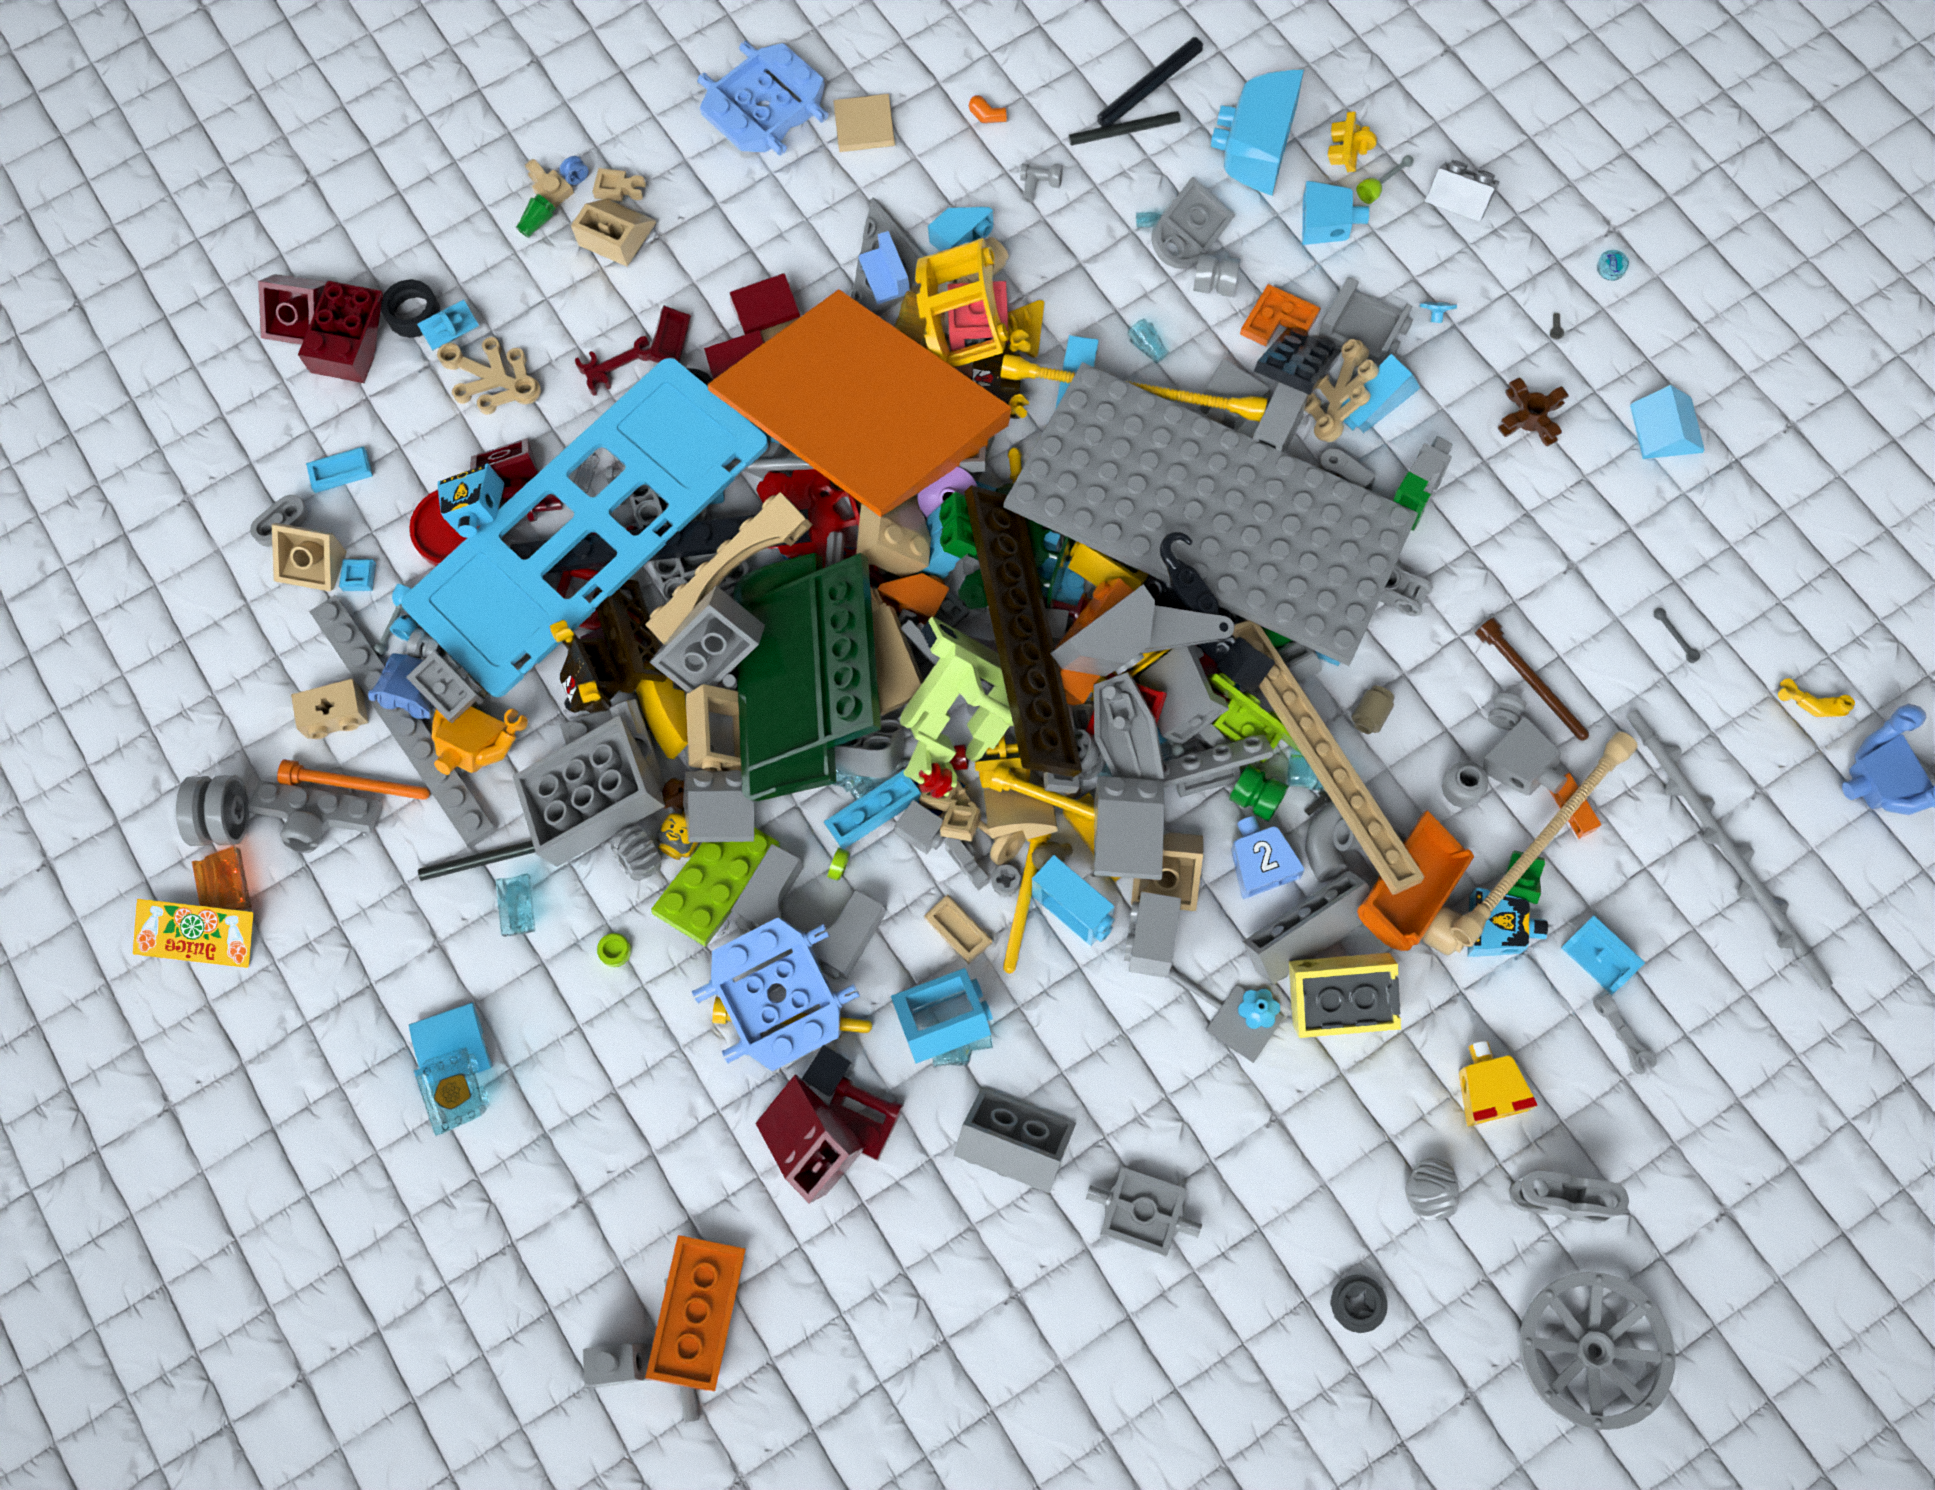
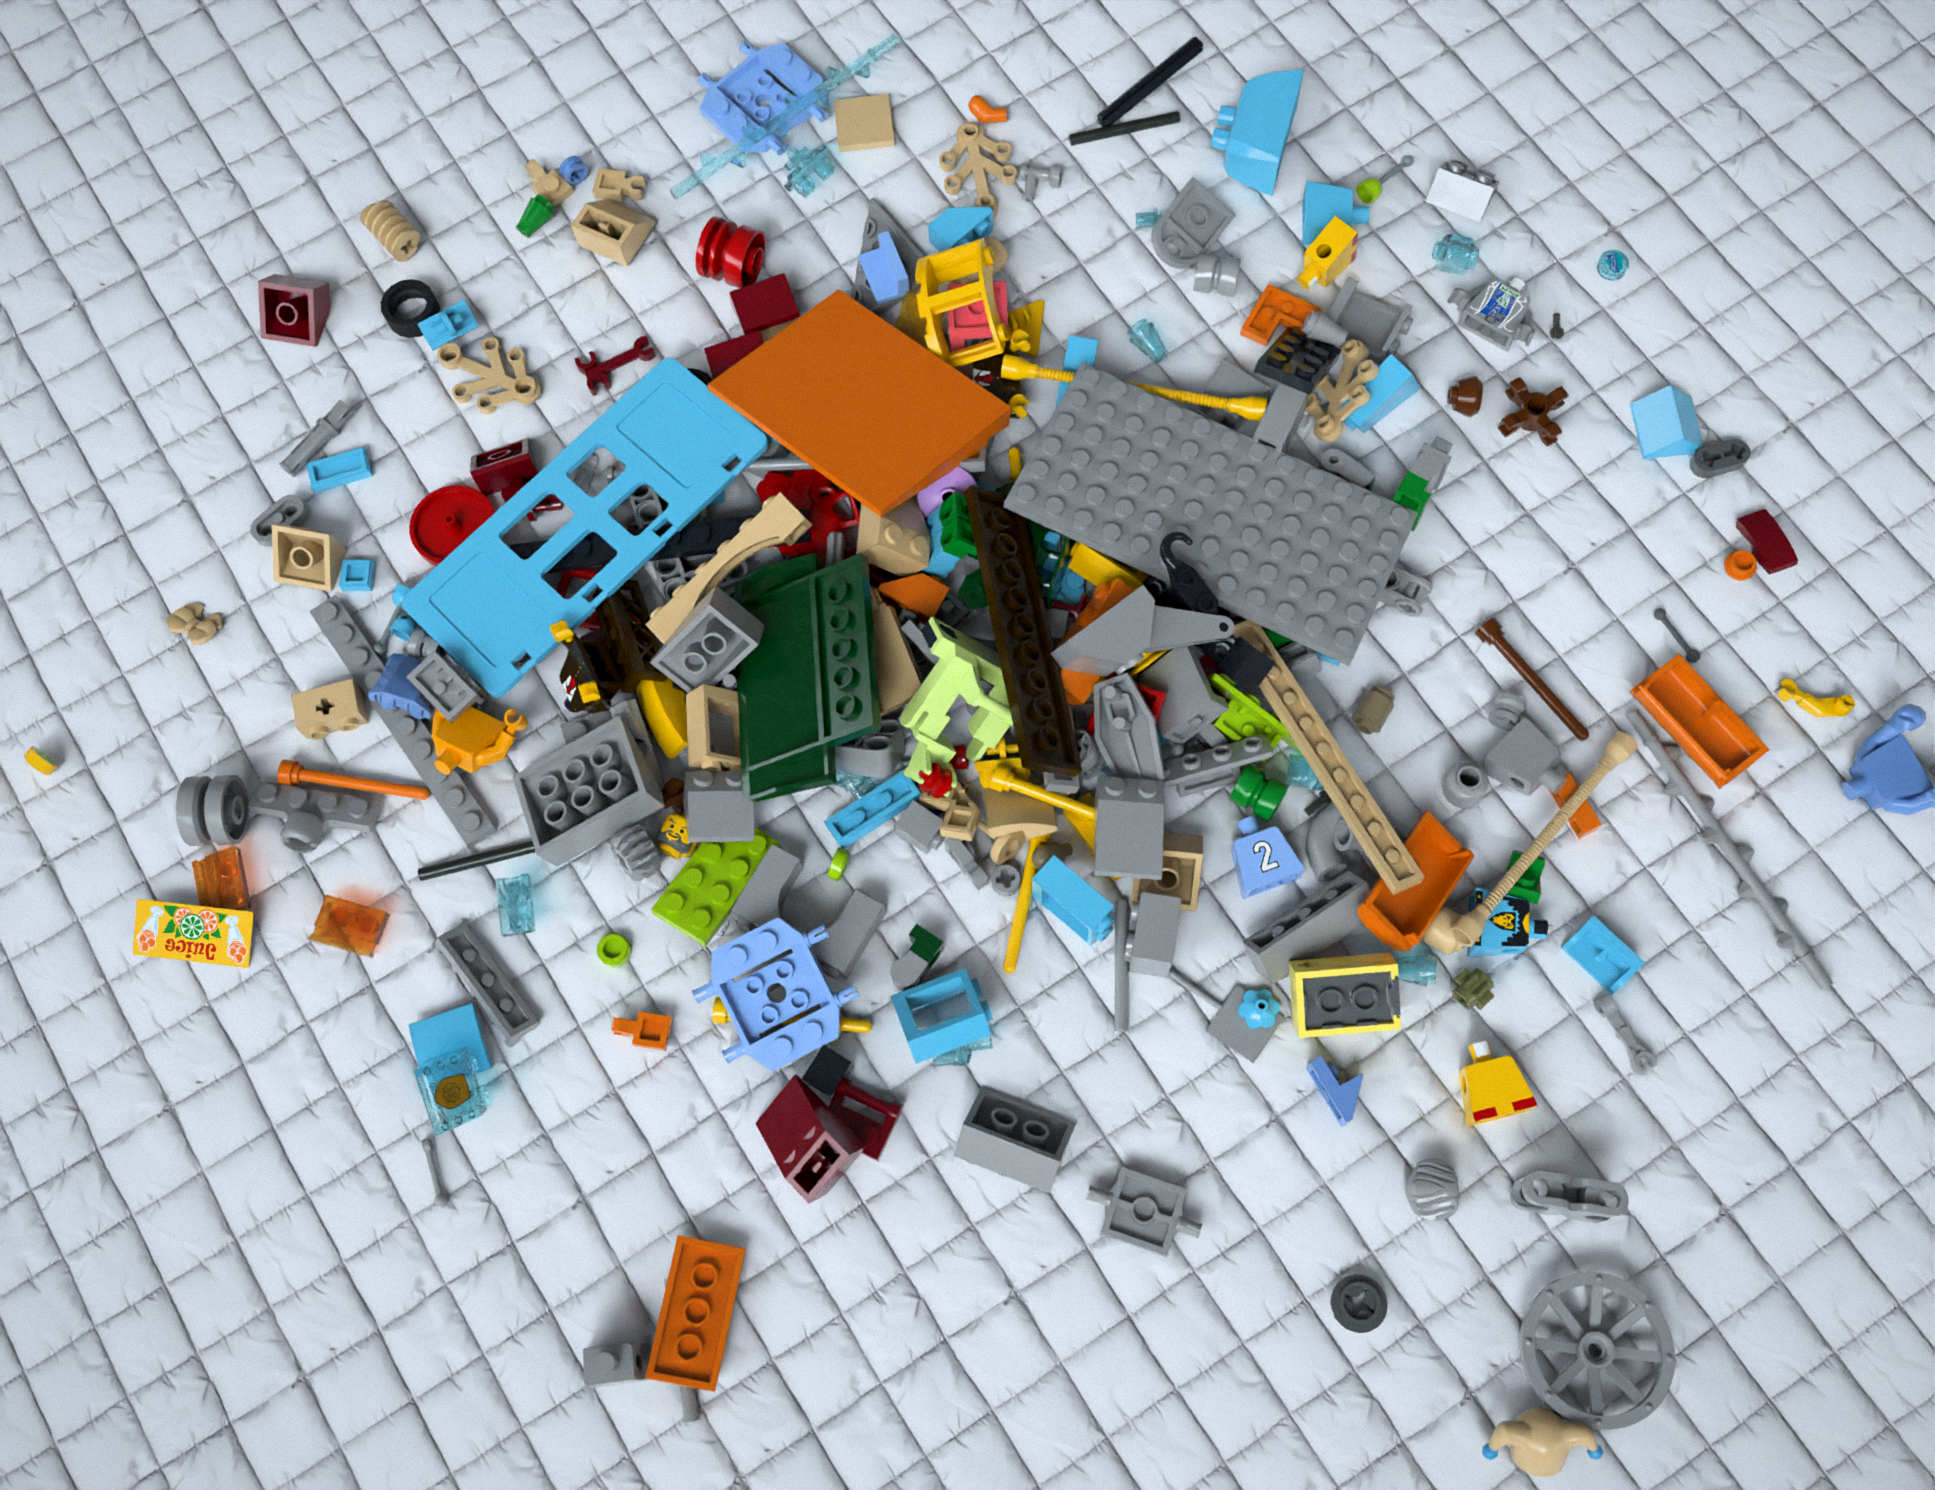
dark red slope [298,280,383,383] -> none
medium azure torso [437,464,504,538] -> none
dark red tile [648,305,691,363] -> none
tan tile [924,894,993,964] -> none
yellow hips [1328,111,1377,172] -> none
medium azure plant [1419,302,1457,323] -> none
none -> yellow tile [24,746,58,775]
none -> tan piece [167,603,222,645]
none -> light grey pin [279,400,354,477]
none -> clear orange plate [309,895,390,959]
none -> tan piece [360,200,421,262]
none -> light grey hinge [422,1138,448,1207]
none -> light grey hinge [435,923,539,1047]
none -> orange plate [611,1011,673,1051]
none -> clear light blue plant [670,34,899,200]
none -> red wheel [696,216,766,288]
none -> clear light blue hips [784,144,836,198]
none -> leg [890,924,945,991]
none -> tan plant [939,122,1017,218]
none -> light grey bar [1114,900,1128,1032]
none -> yellow torso [1296,216,1358,290]
none -> light grey cone [1301,309,1348,348]
none -> medium blue slope [1306,1056,1363,1128]
none -> clear light blue cone [1394,953,1436,987]
none -> clear light blue head [1432,233,1479,275]
none -> light grey torso [1447,278,1535,352]
none -> reddish brown cone [1447,376,1483,418]
none -> olive gear [1452,968,1495,1010]
none -> tan piece [1482,1407,1604,1477]
none -> orange container [1629,654,1770,789]
none -> dark grey beam [1689,439,1751,478]
none -> orange plate [1724,550,1757,581]
none -> dark red slope [1736,509,1798,575]

